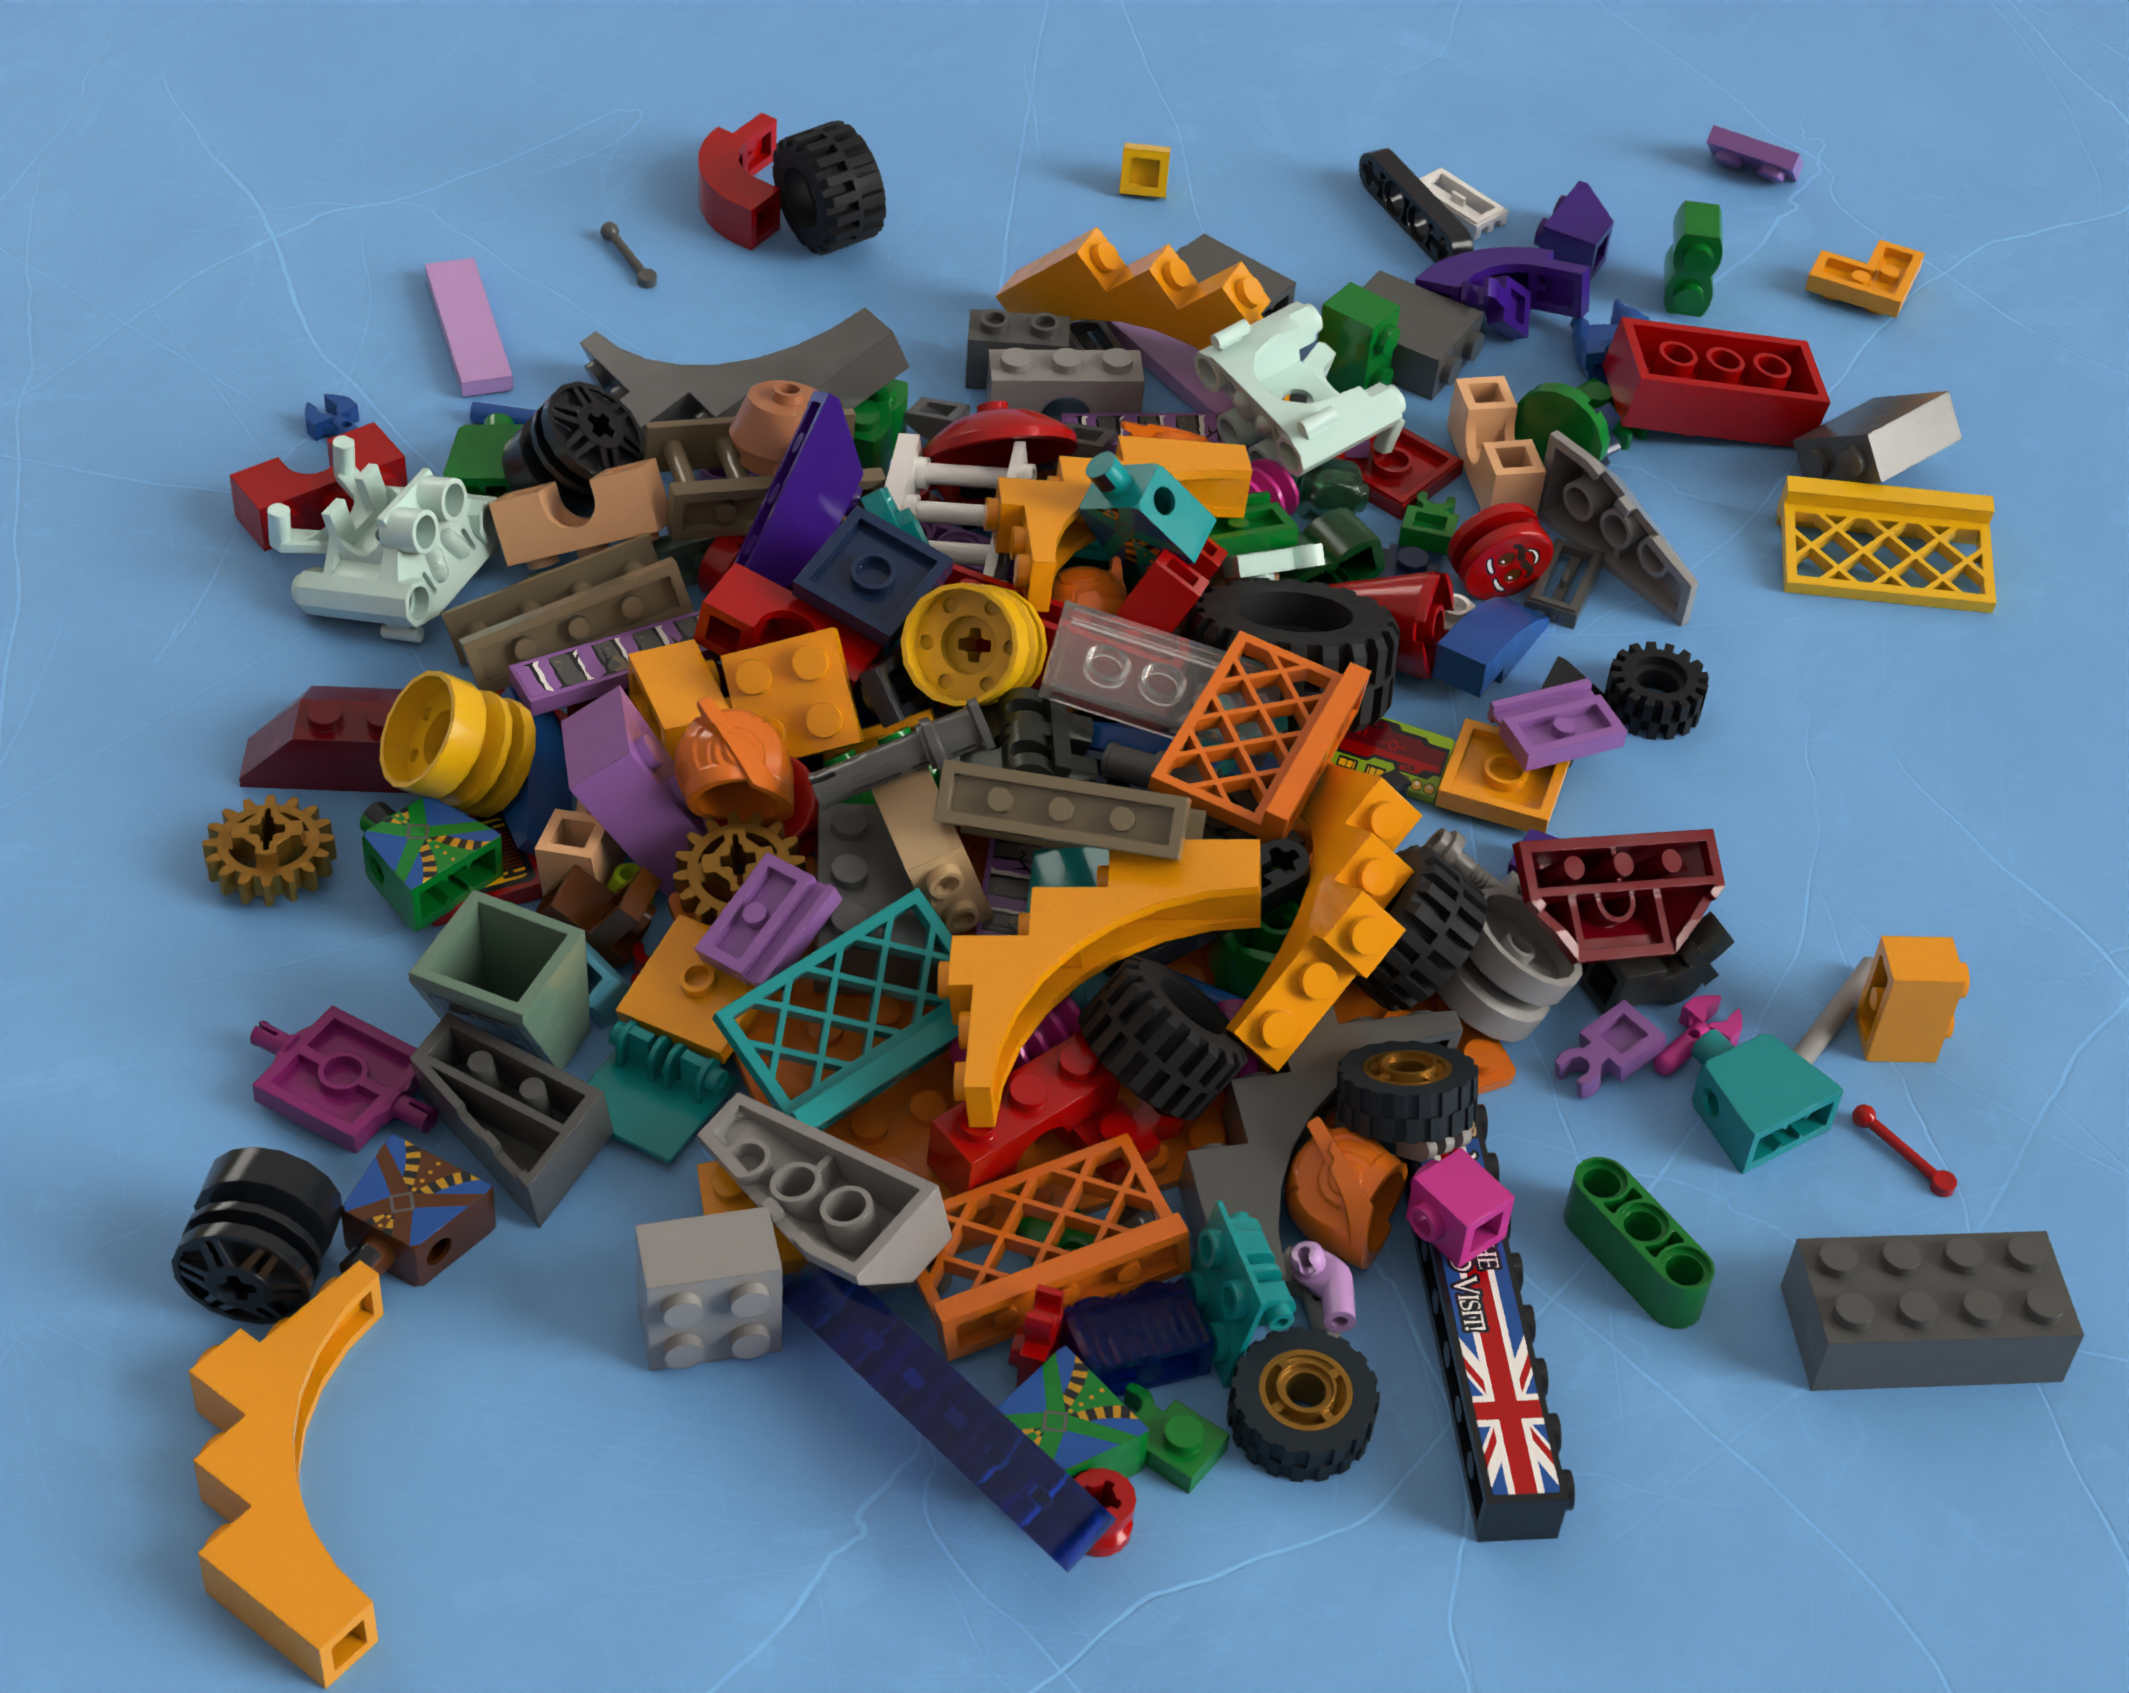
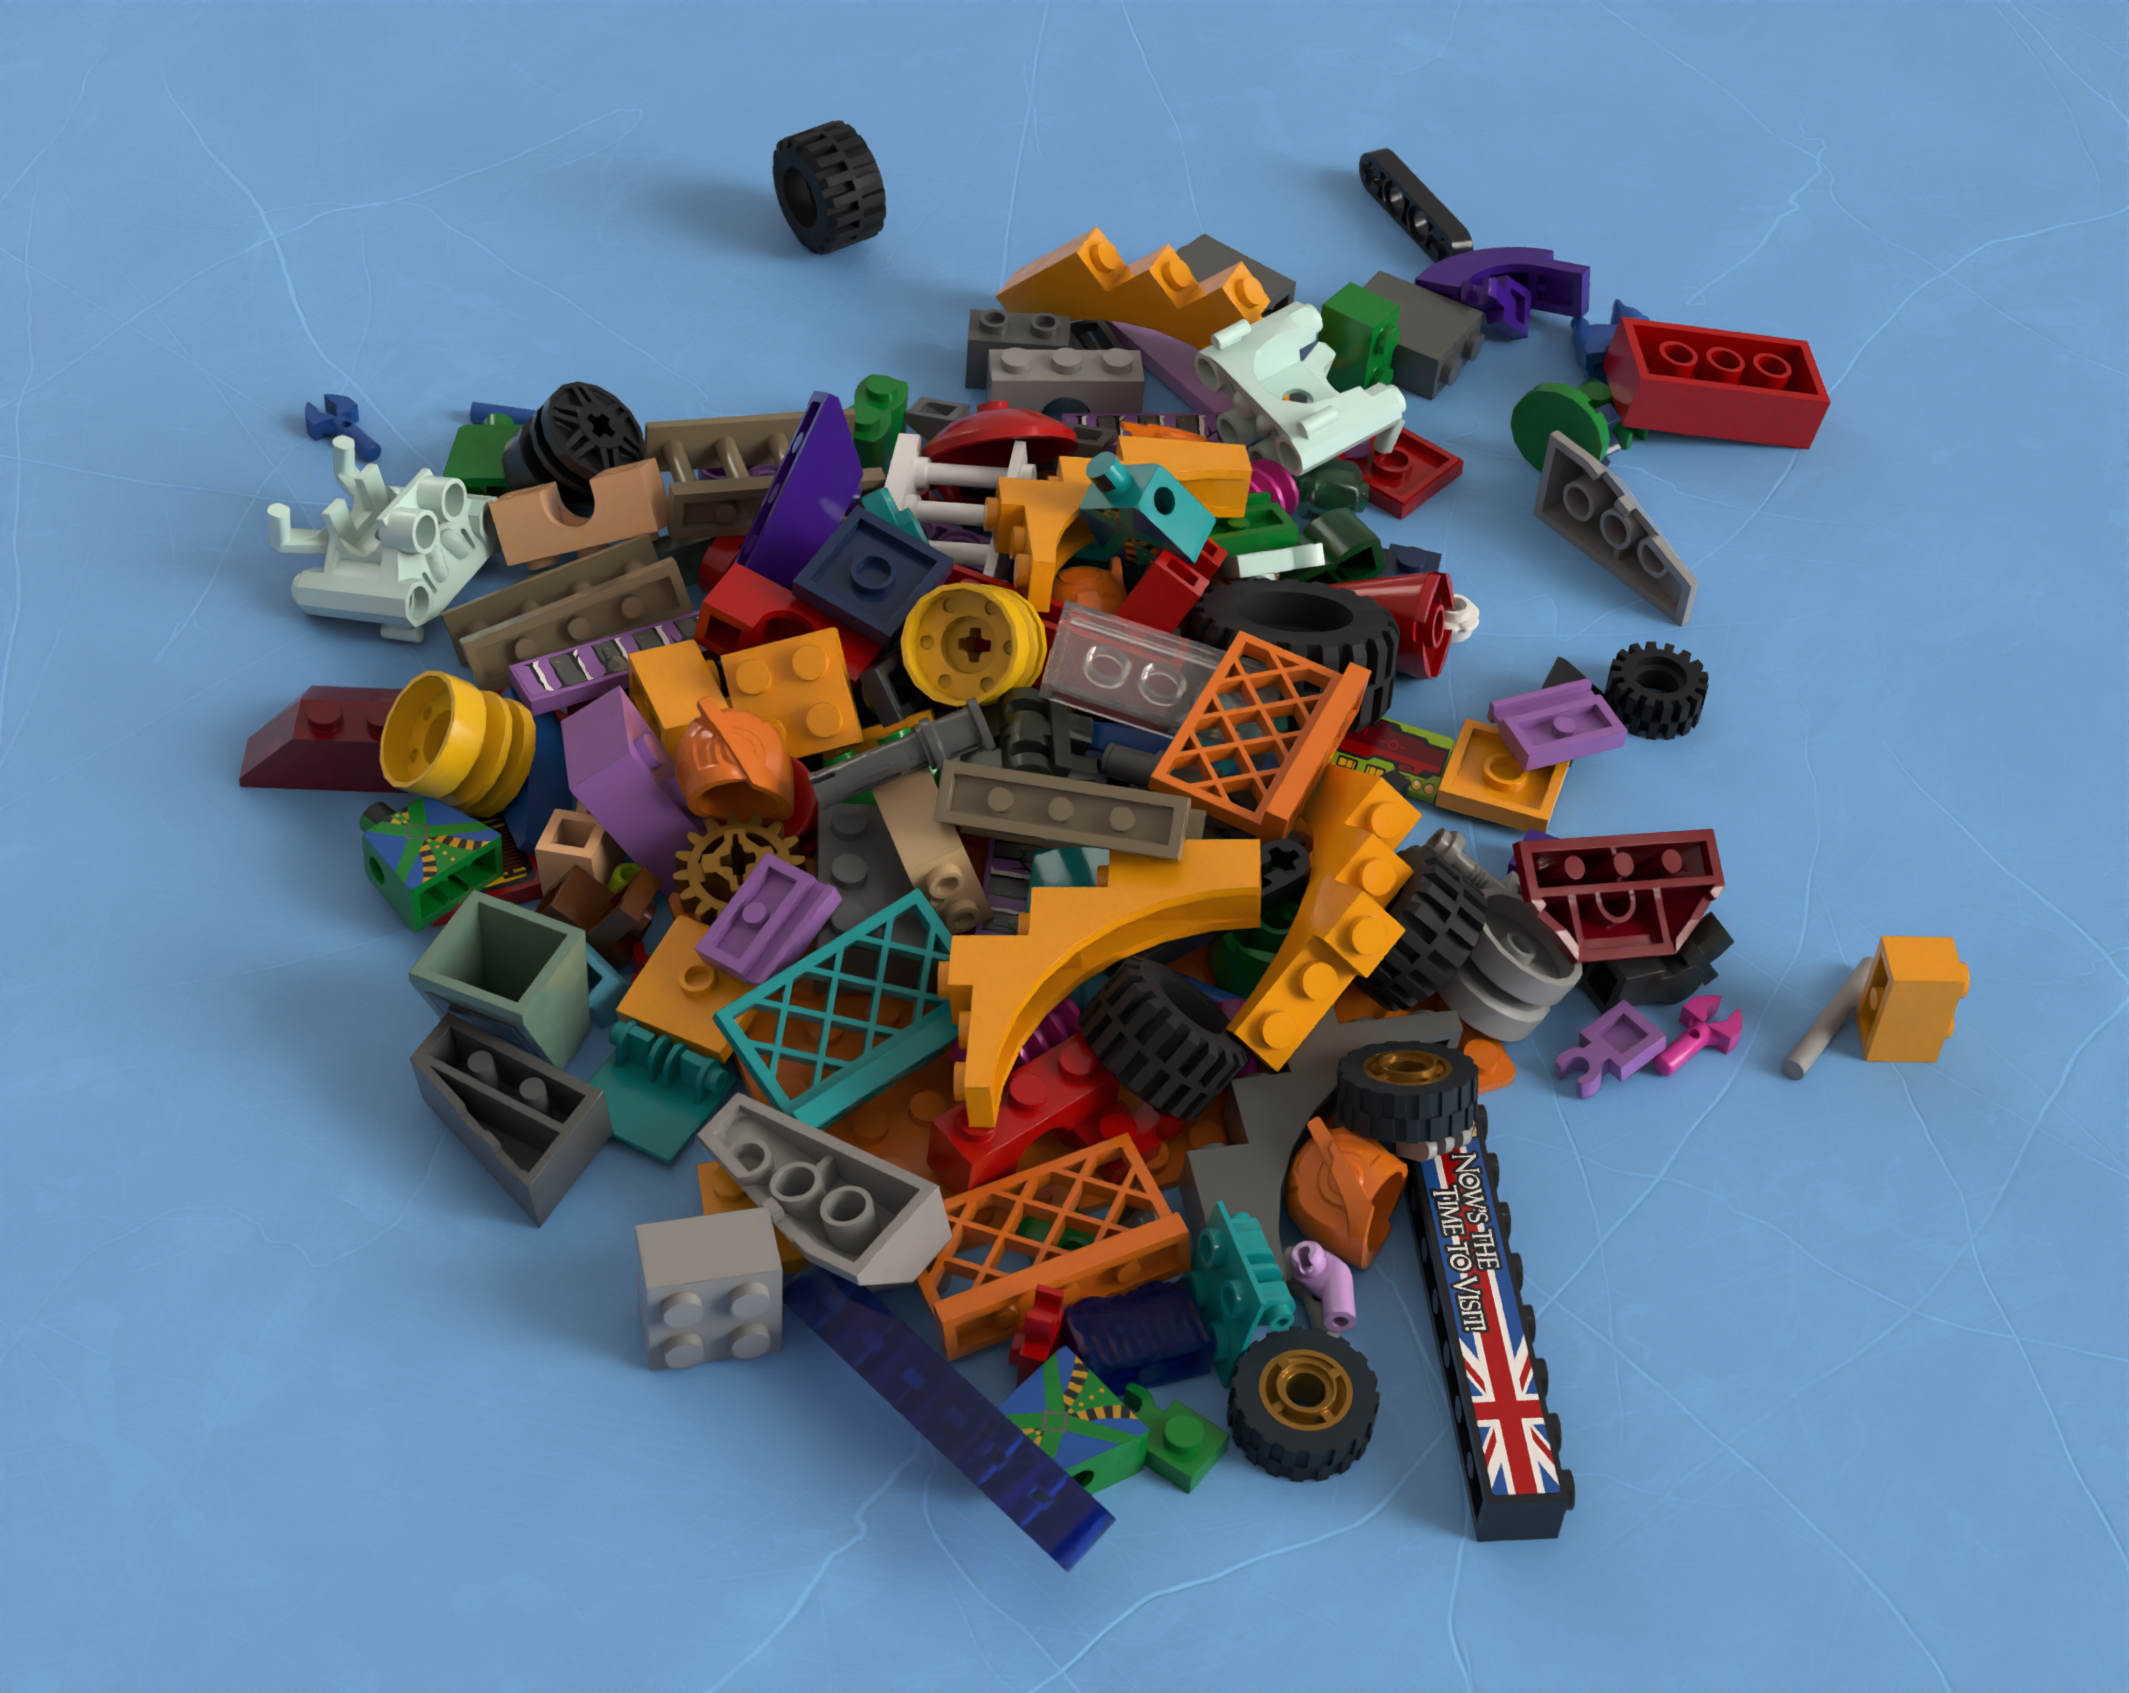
black wheel [171,1147,342,1325] -> none
light orange arch [188,1260,384,1689] -> none
pearl gold gear [202,795,337,906] -> none
red arch [229,422,408,552] -> none
magenta plate [250,1005,439,1154] -> none
reddish brown torso [339,1134,496,1287] -> none
lavender tile [425,258,513,397] -> none
dark grey arch [580,307,909,439] -> none
dark grey hinge [600,222,657,289] -> none
red arch [698,113,781,251] -> none
nougat cone [729,380,817,476] -> none
red wheel [1064,1468,1136,1557] -> none
yellow tile [1119,143,1171,198] -> none
green plate [1398,491,1459,556] -> none
dark pink brick [1406,1148,1515,1268] -> none
white tile [1419,168,1508,240] -> none
blue slope [1431,597,1550,698] -> none
light nougat arch [1447,376,1546,515] -> none
red head [1447,502,1554,600] -> none
dark grey tile [1525,538,1606,629] -> none
dark purple slope [1534,180,1614,280] -> none
green beam [1564,1157,1715,1329] -> none
green brick [1664,200,1723,317] -> none
teal torso [1691,1029,1844,1174] -> none
medium lavender plate [1707,125,1803,183] -> none
yellow fence [1776,475,1996,613] -> none
dark grey brick [1781,1231,2084,1391] -> none
dark grey brick [1793,391,1962,484] -> none
light orange plate [1805,240,1925,318] -> none
red hinge [1852,1104,1957,1197] -> none

